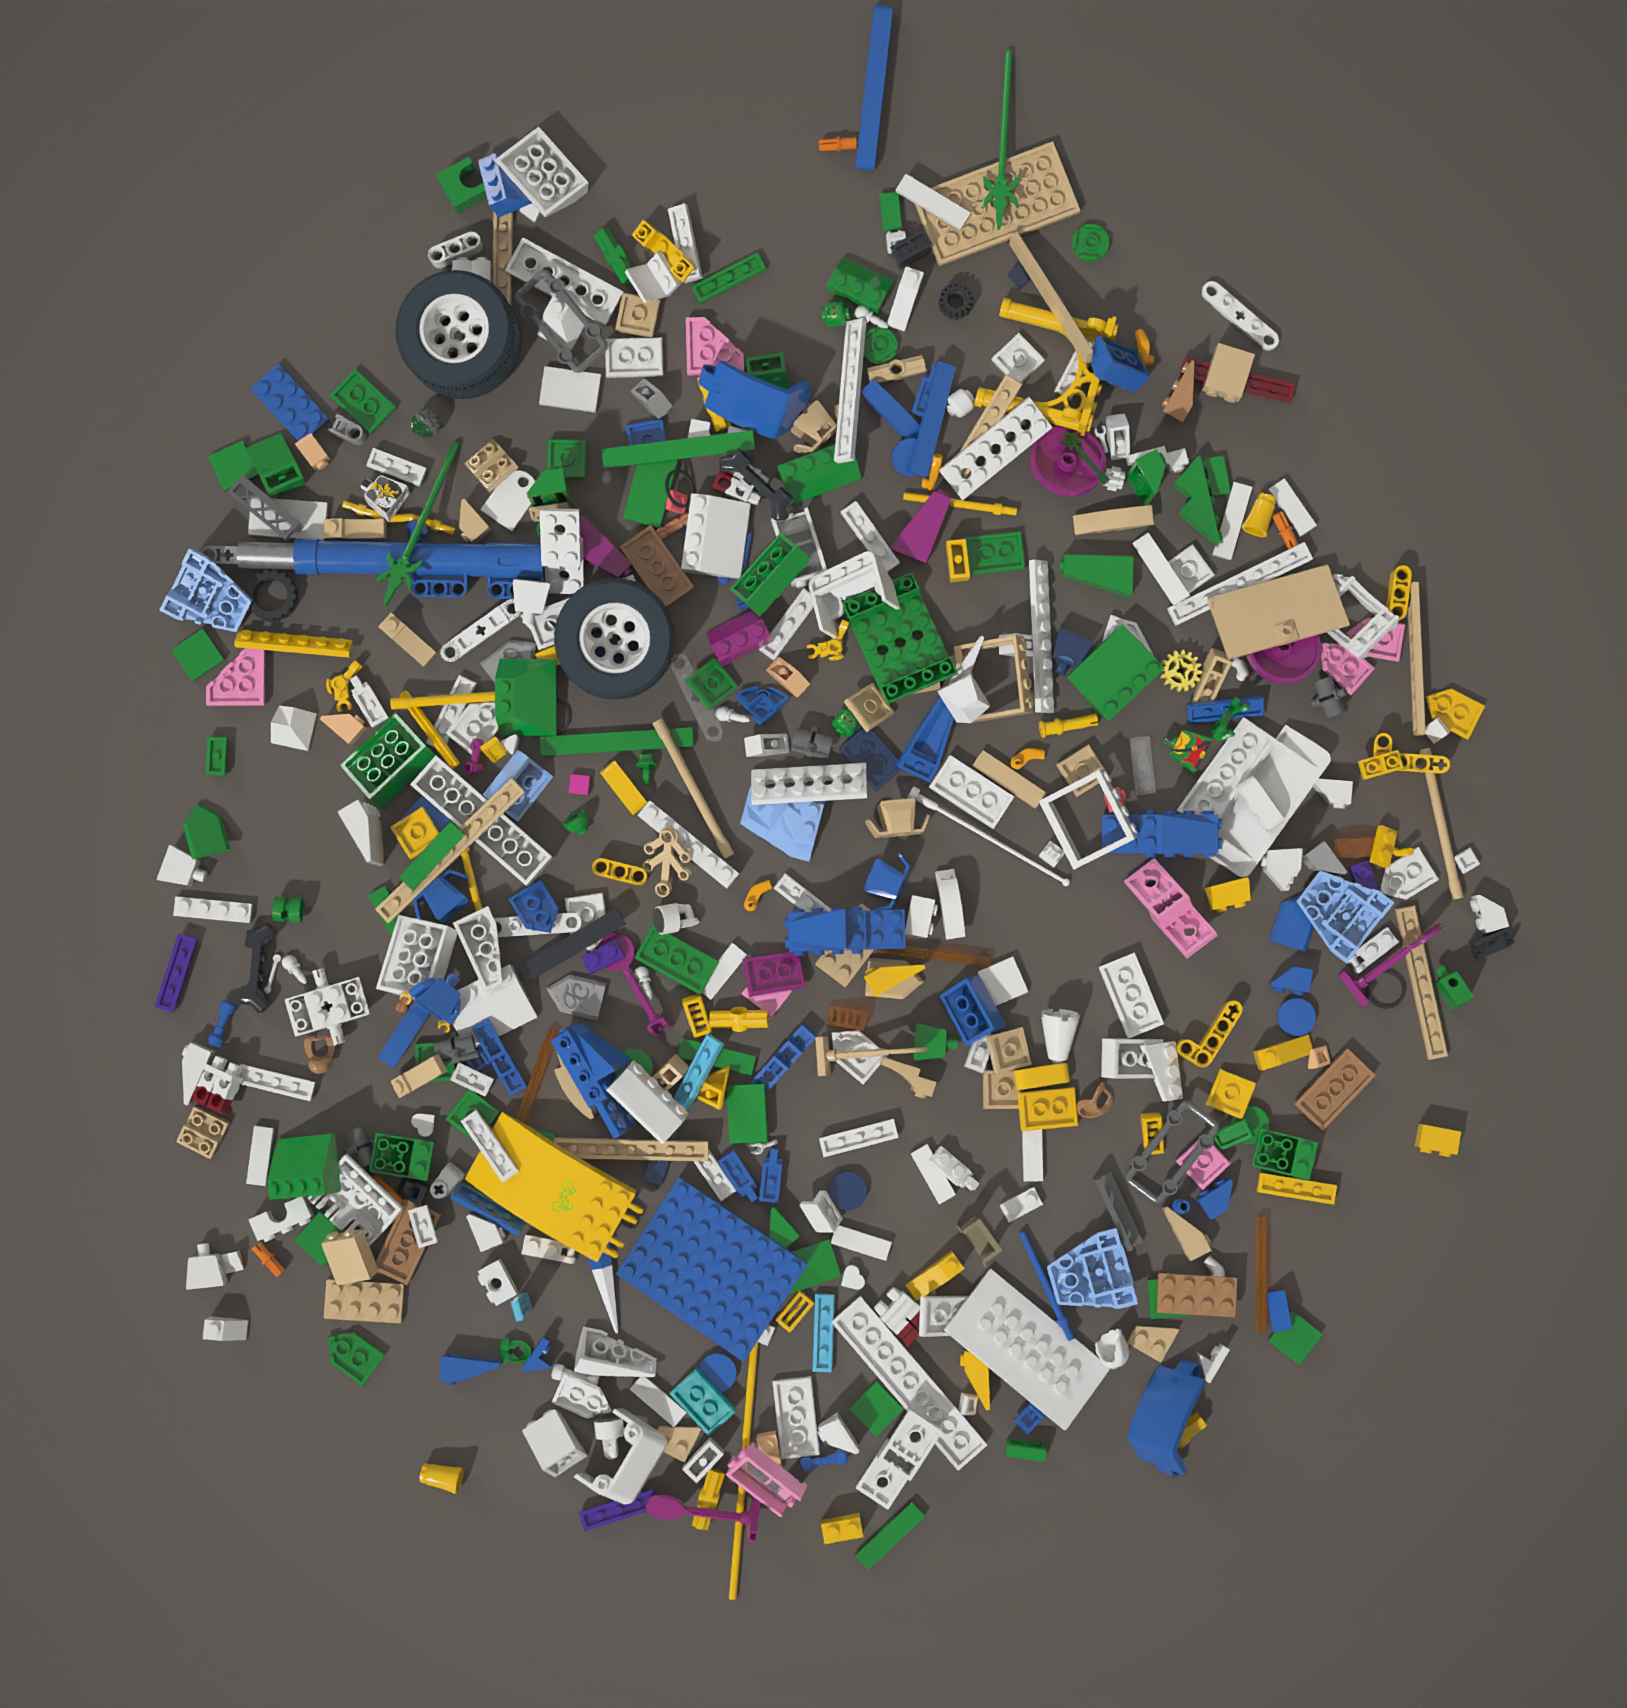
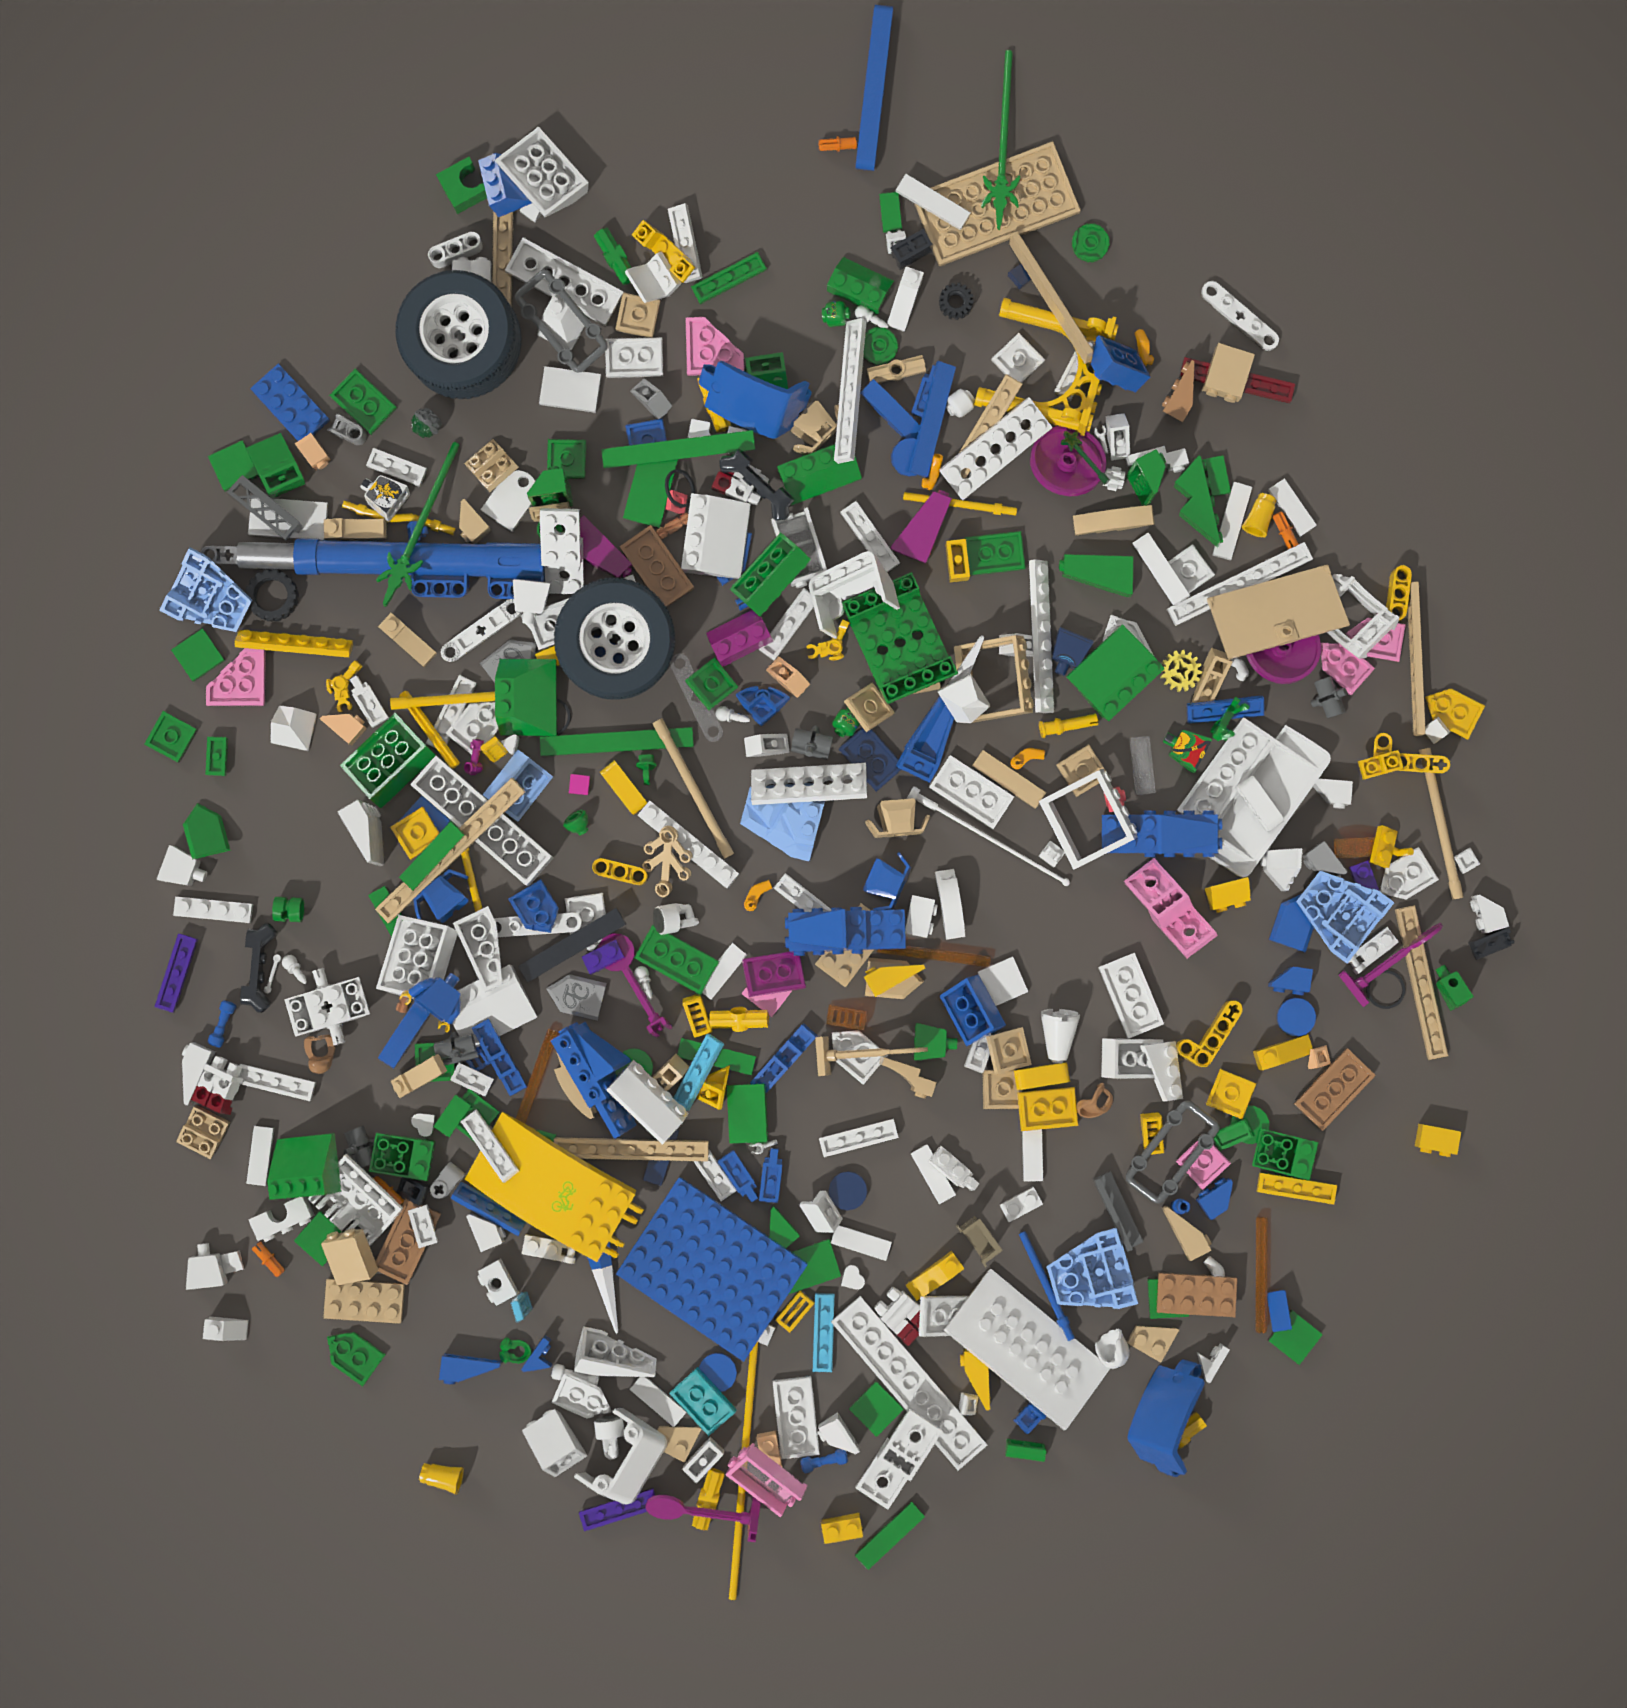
none -> green tile [144,711,198,763]
none -> green tile [433,1094,472,1137]

